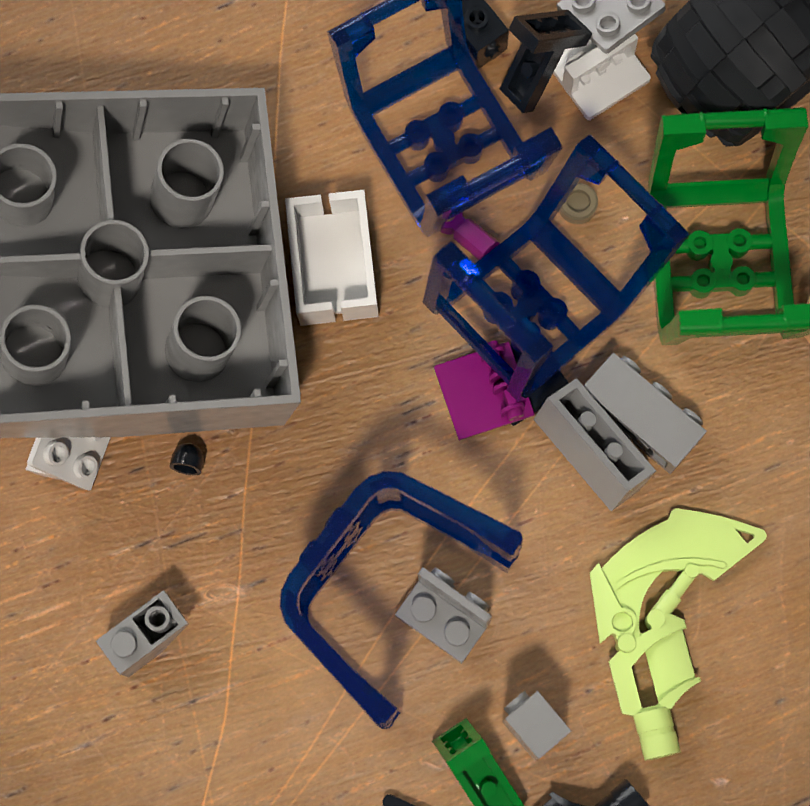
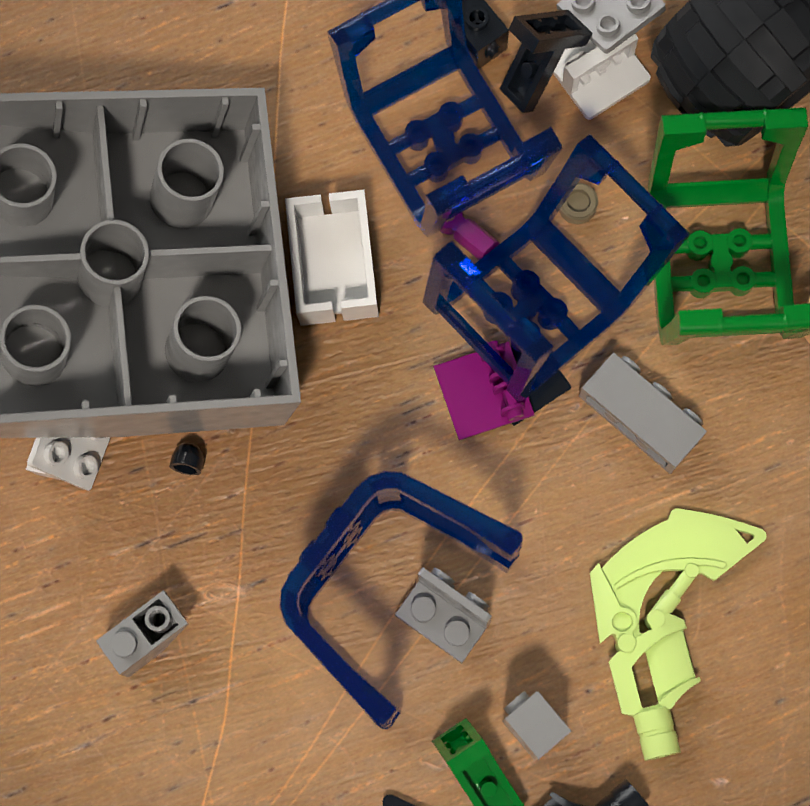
light grey brick [533,378,656,511] -> none

